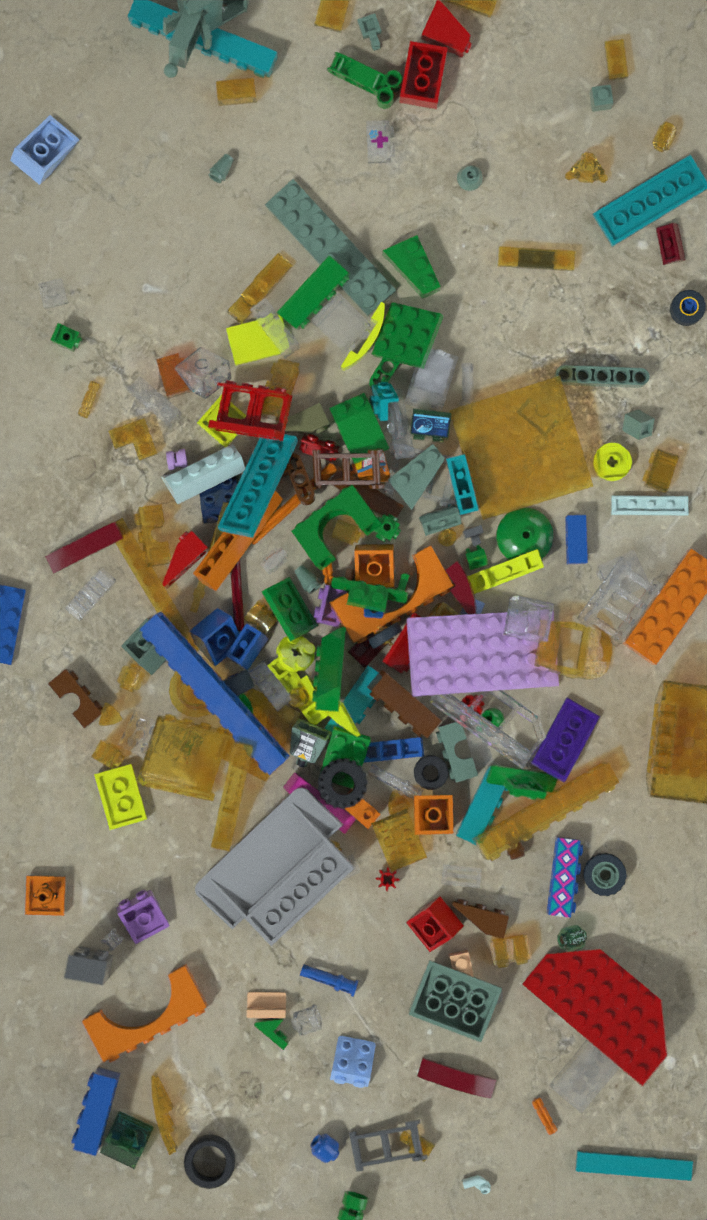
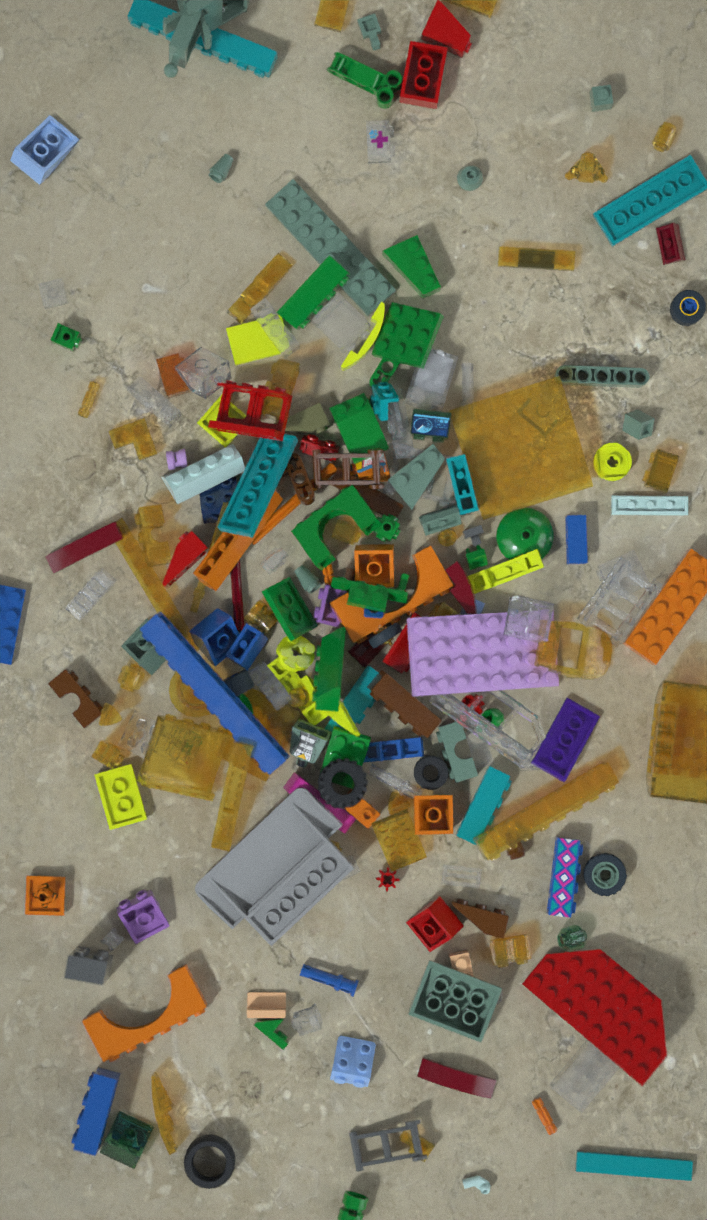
clear yellow brick [216,78,257,106] -> none
blue head [310,1133,339,1163] -> none
green bracket [486,765,558,800] -> none
clear yellow plate [604,39,628,81] -> none

